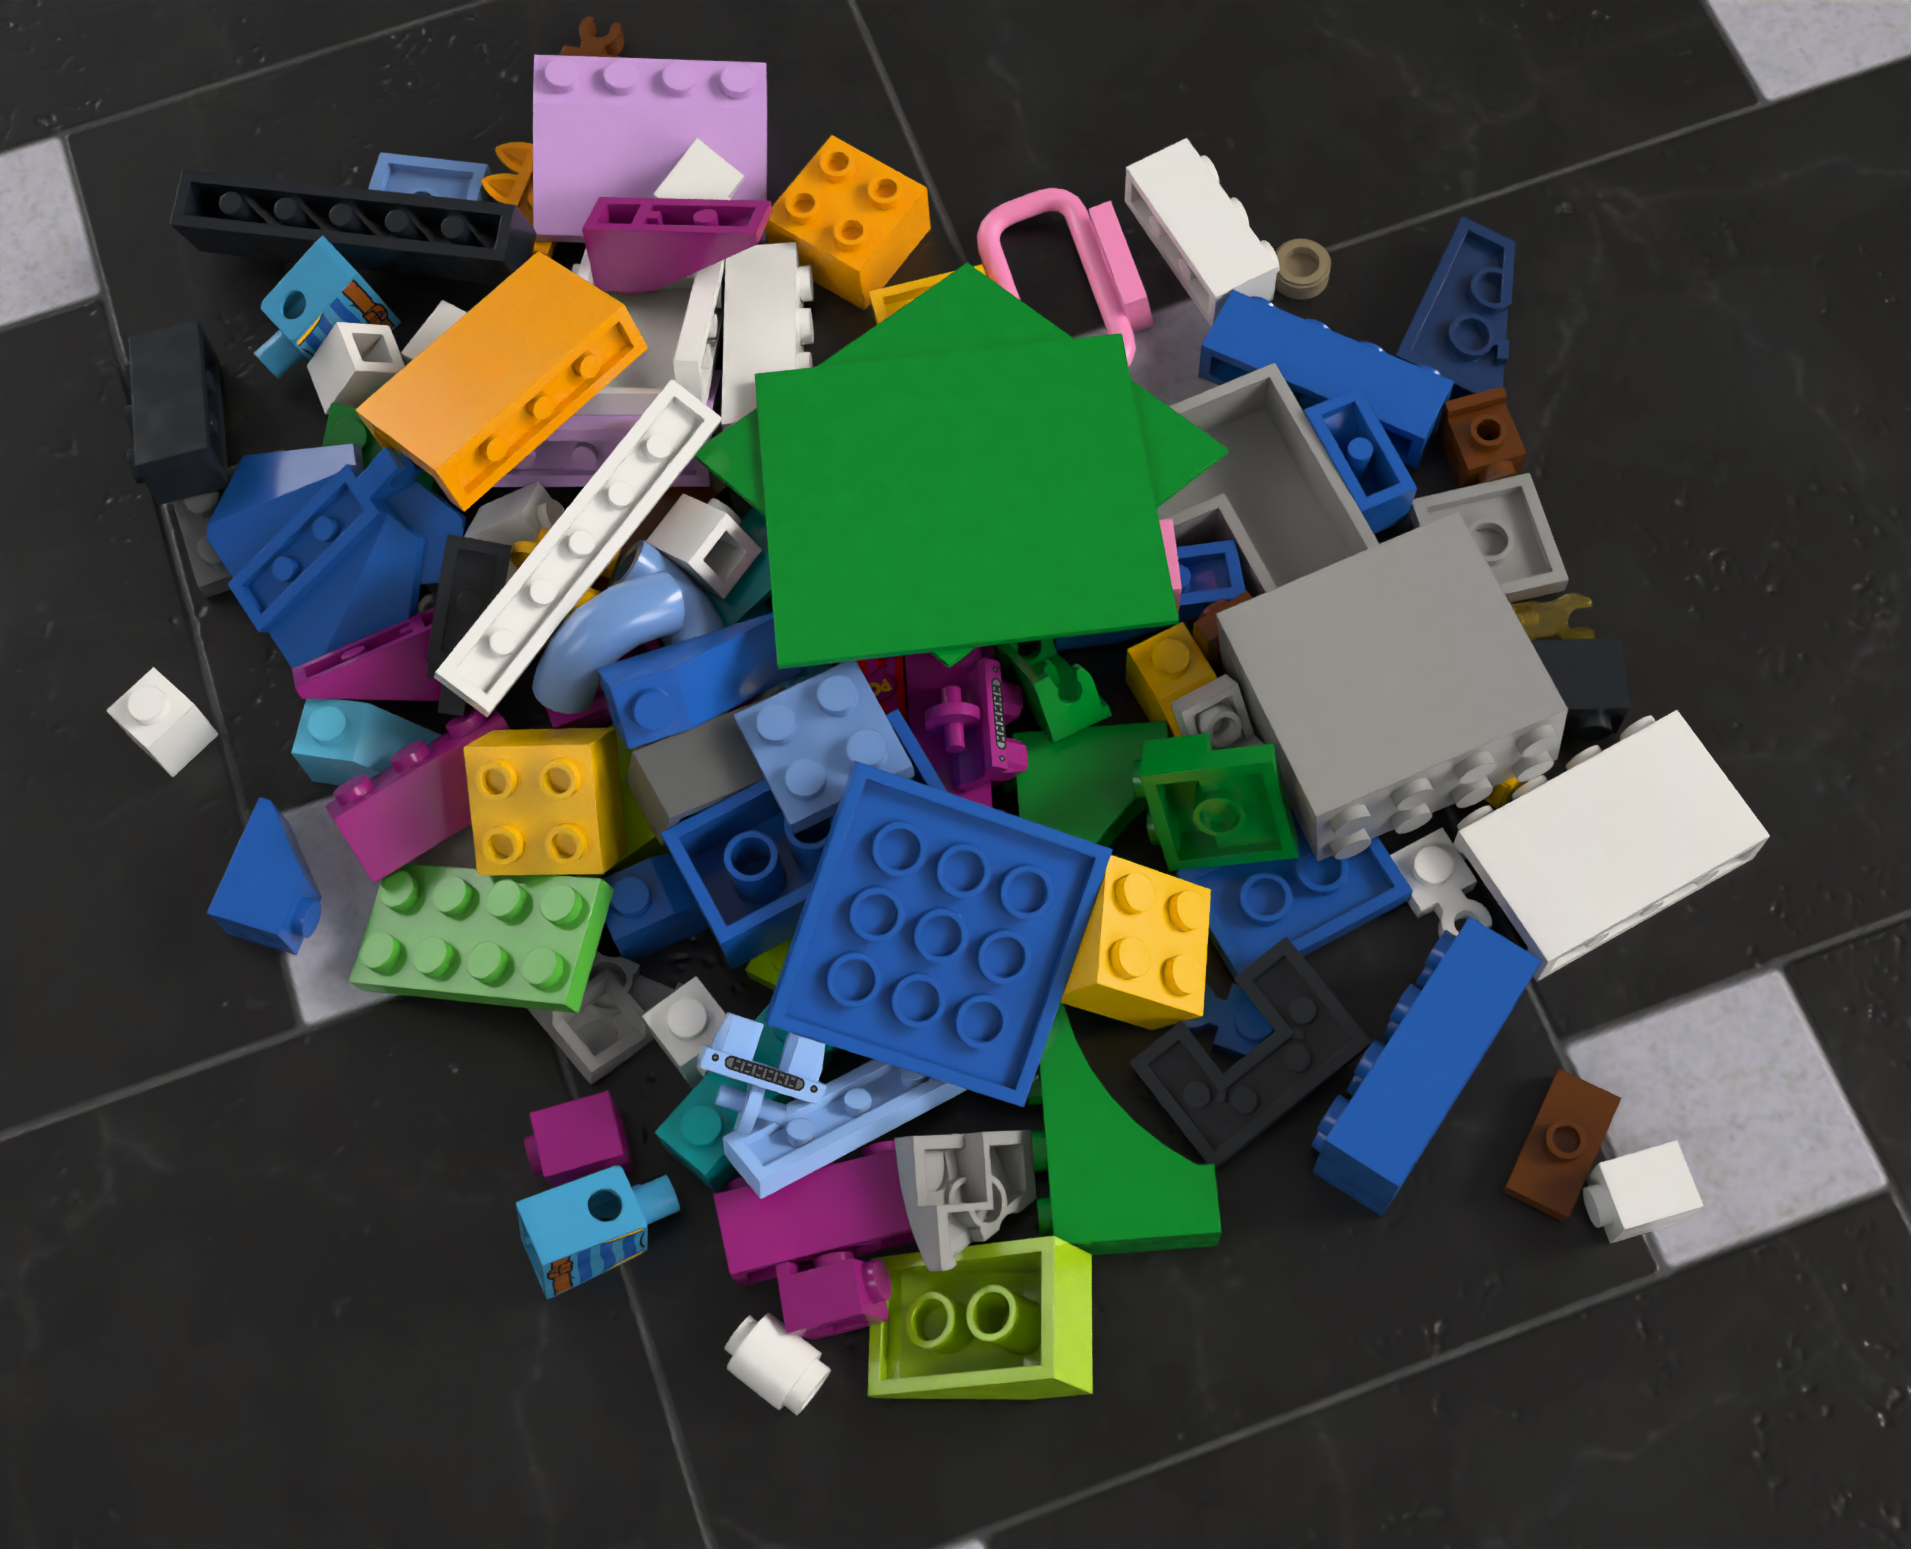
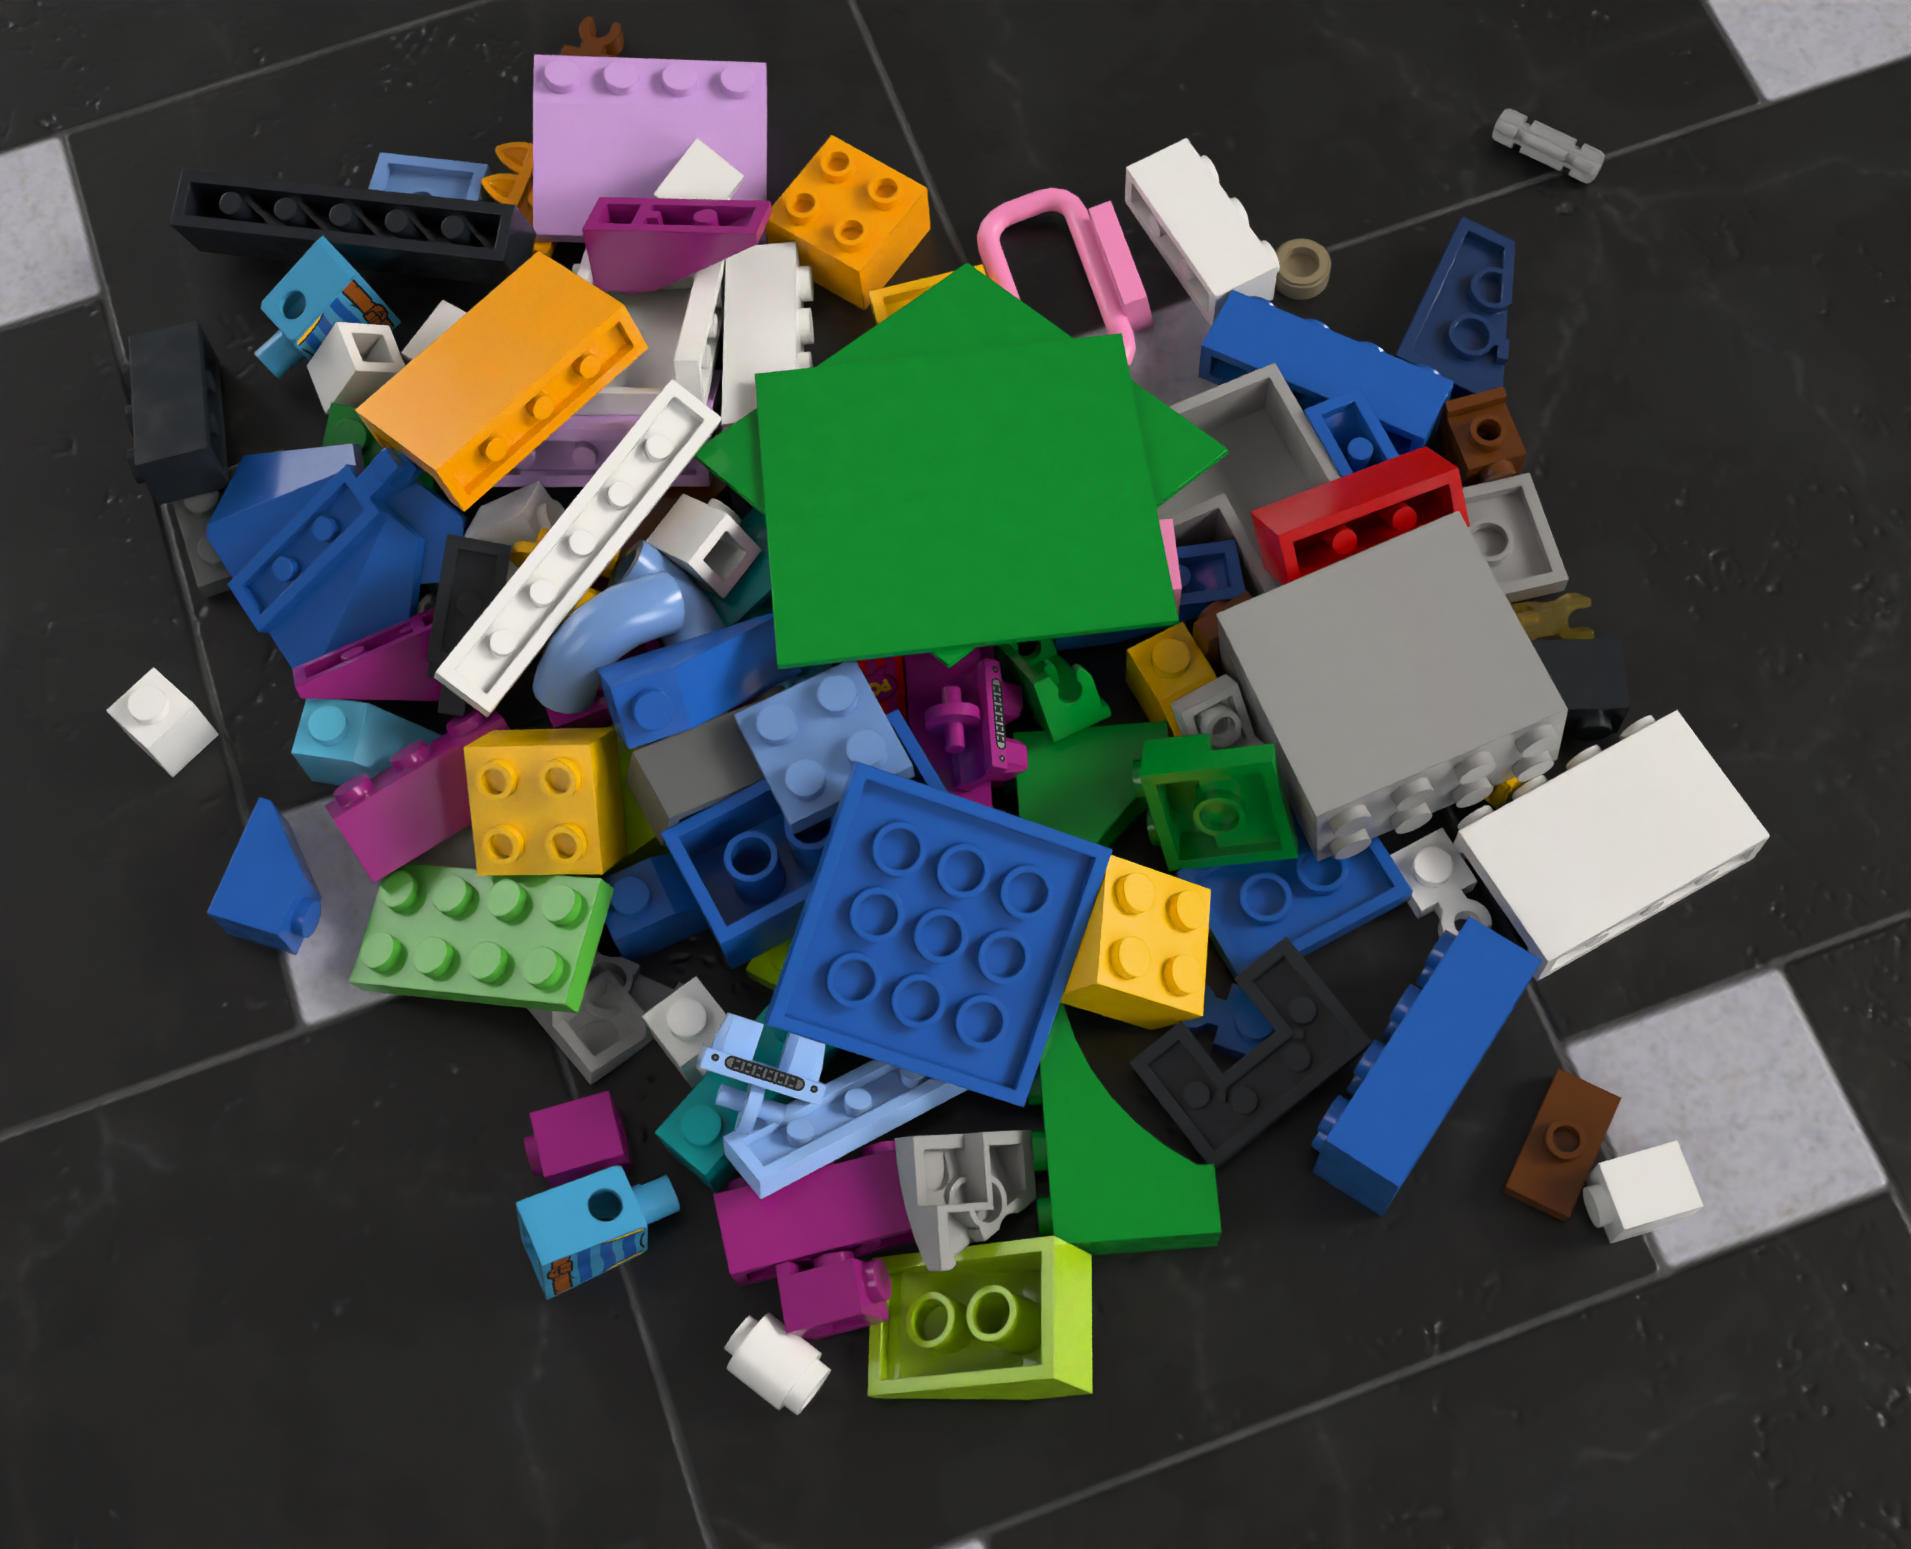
none -> red brick [1250,446,1470,585]
none -> light grey axle [1492,109,1605,184]

